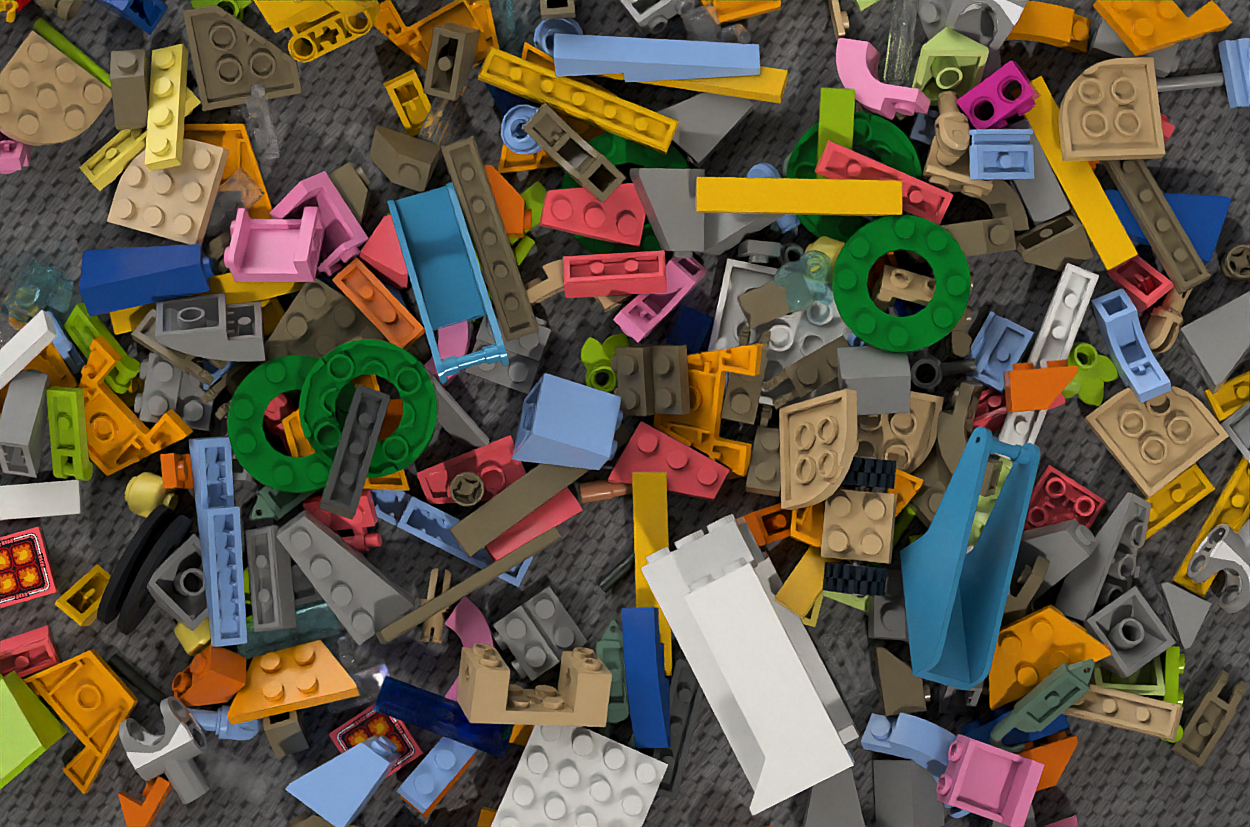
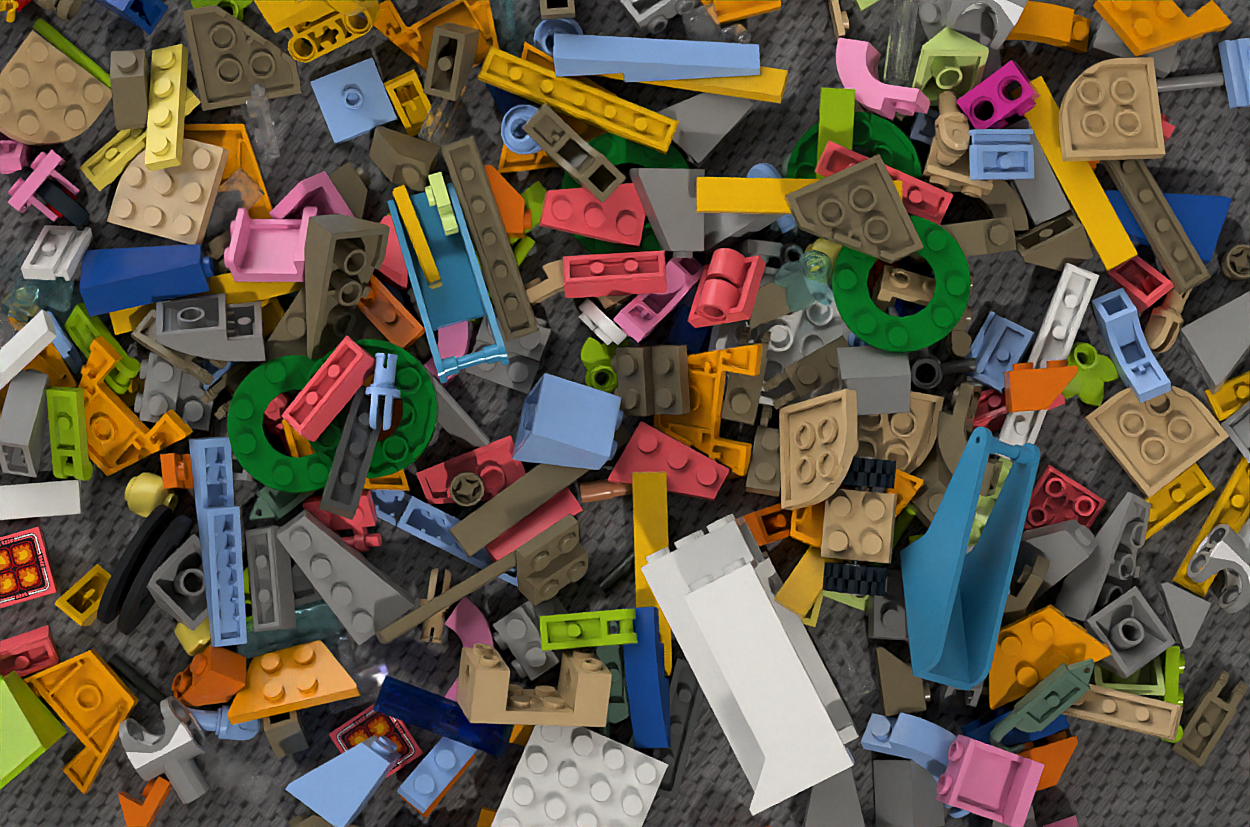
none -> bright pink plate [8,150,90,227]
none -> white plate [21,225,93,281]
none -> coral slope [281,335,376,442]
none -> dark tan wedge [304,214,390,359]
none -> light blue plate [310,57,398,145]
none -> light blue arm [365,353,401,430]
none -> yellow tile [392,185,443,290]
none -> yellowish green plate [424,172,459,236]
none -> dark tan plate [516,514,588,606]
none -> lime plate [539,608,638,651]
none -> white plate [578,298,627,345]
none -> coral plate [687,248,766,328]
none -> dark tan plate [784,154,924,264]

